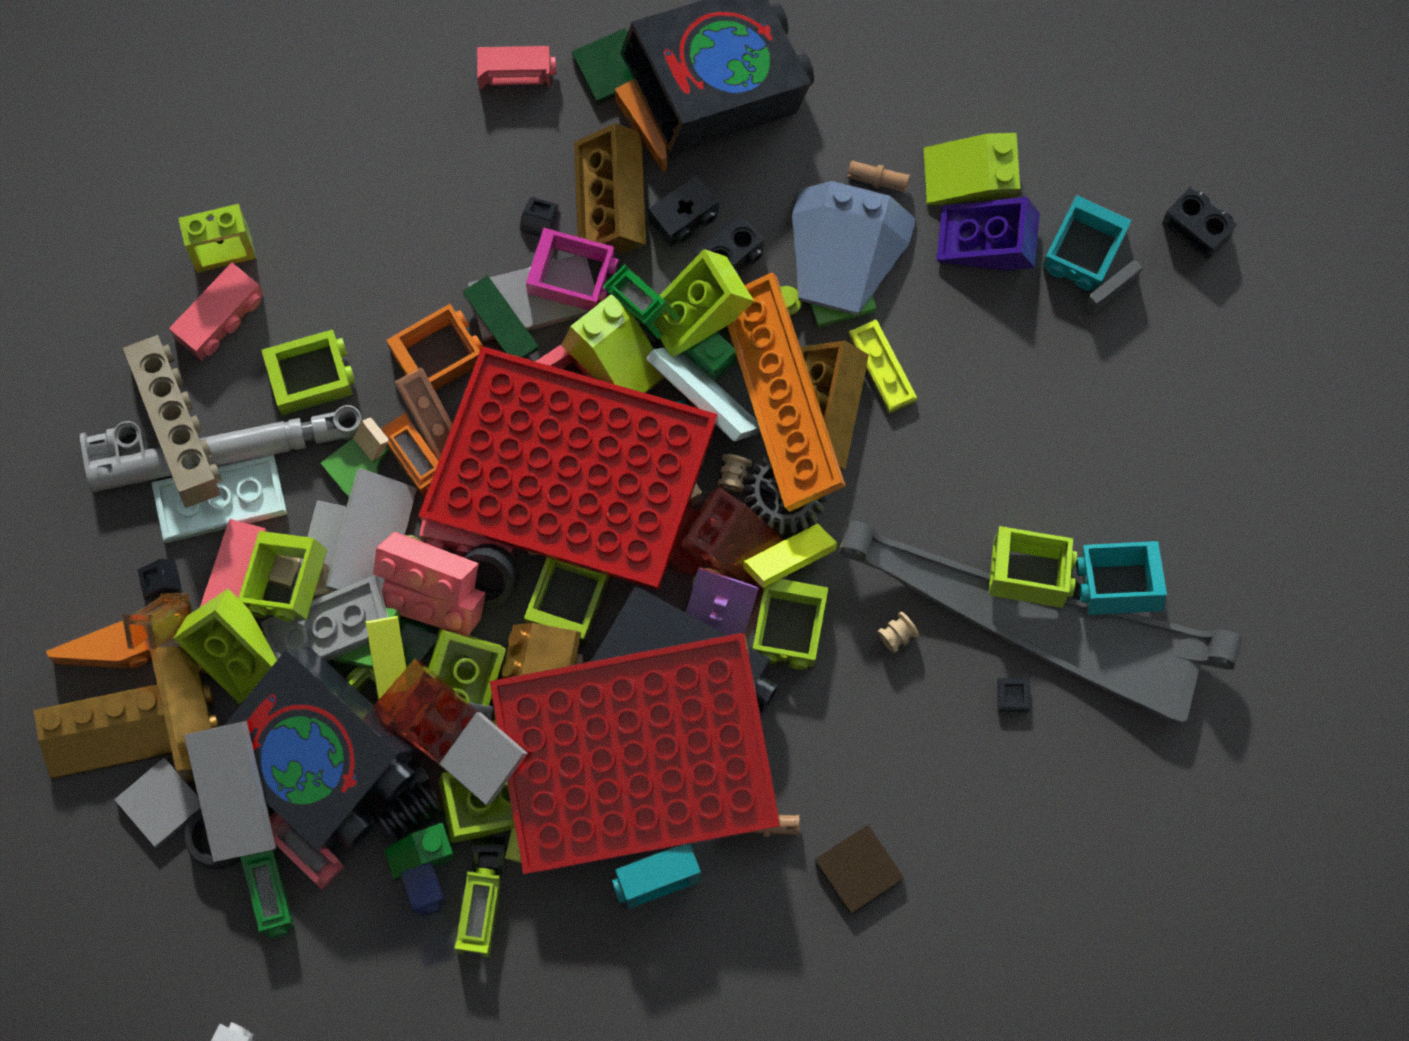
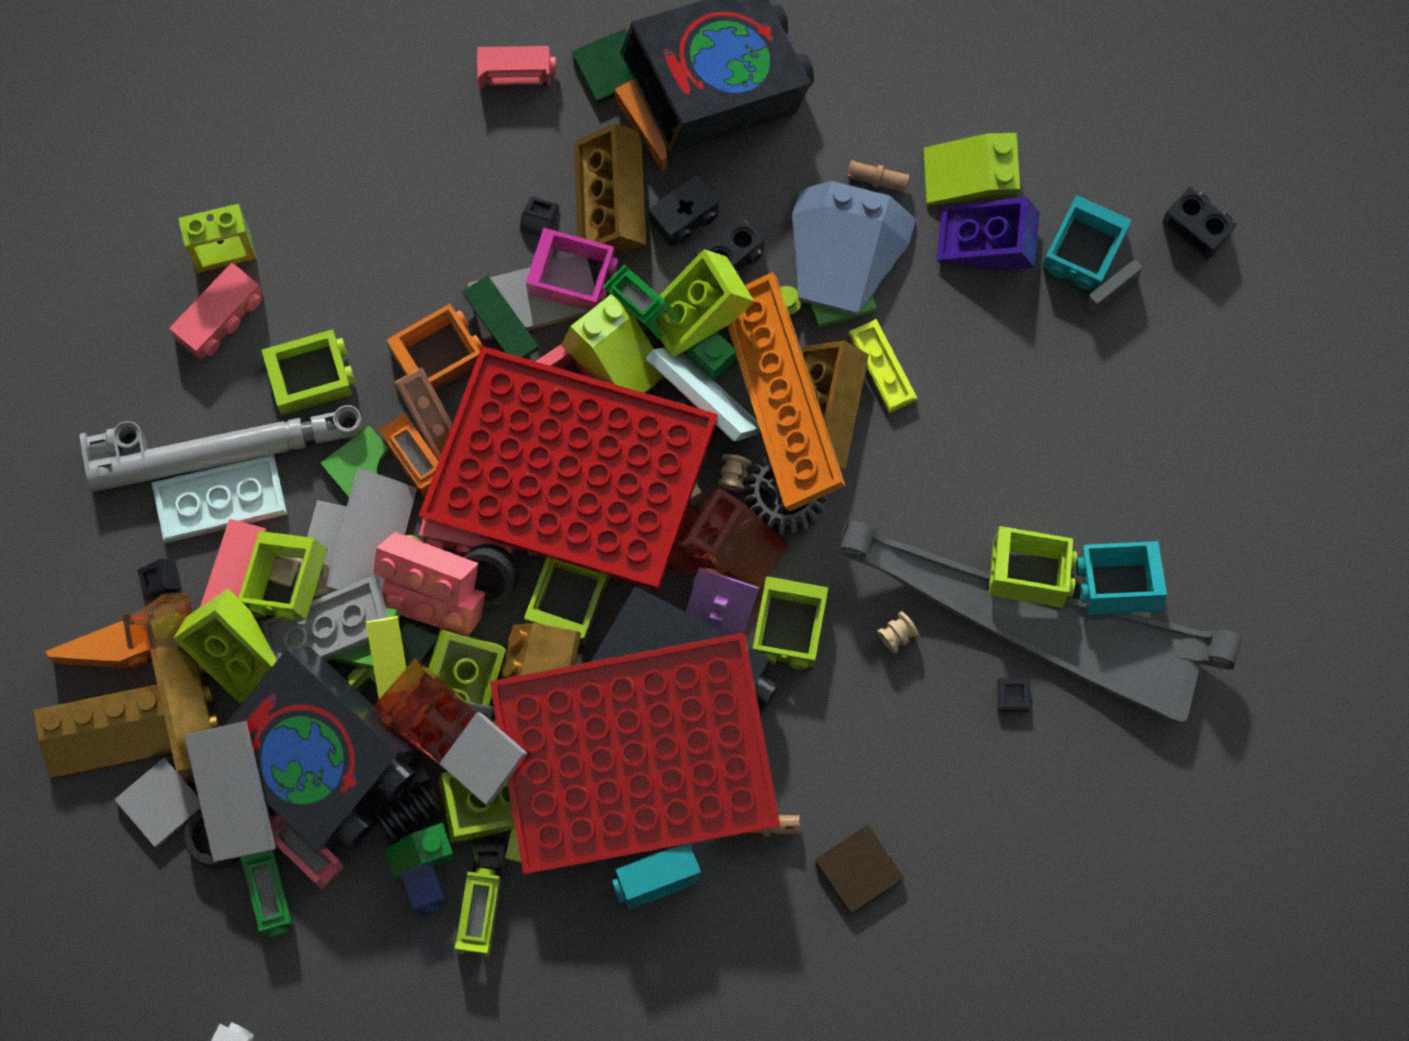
dark tan brick [123,335,222,508] -> none
tan tile [353,417,389,462] -> none
neon yellow tile [743,524,837,588] -> none

